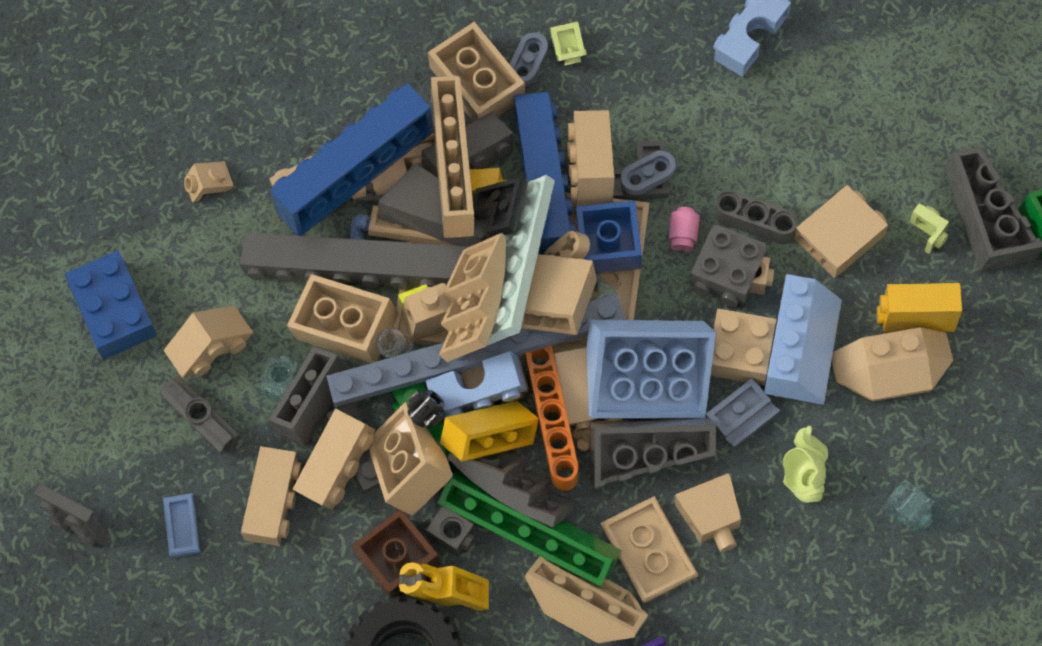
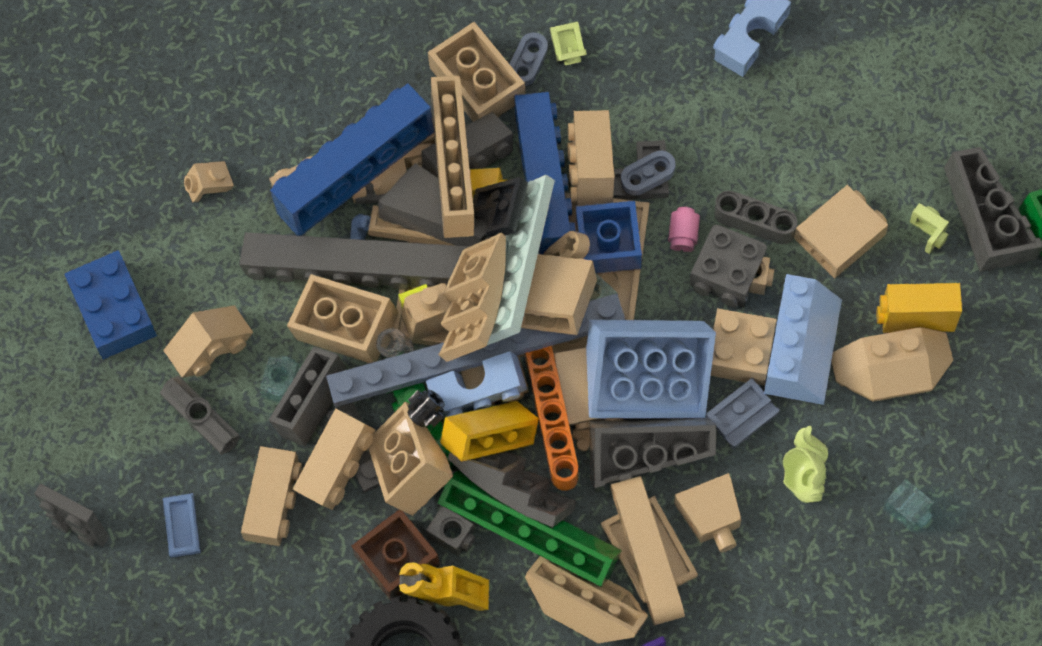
none -> tan beam [610,476,685,626]

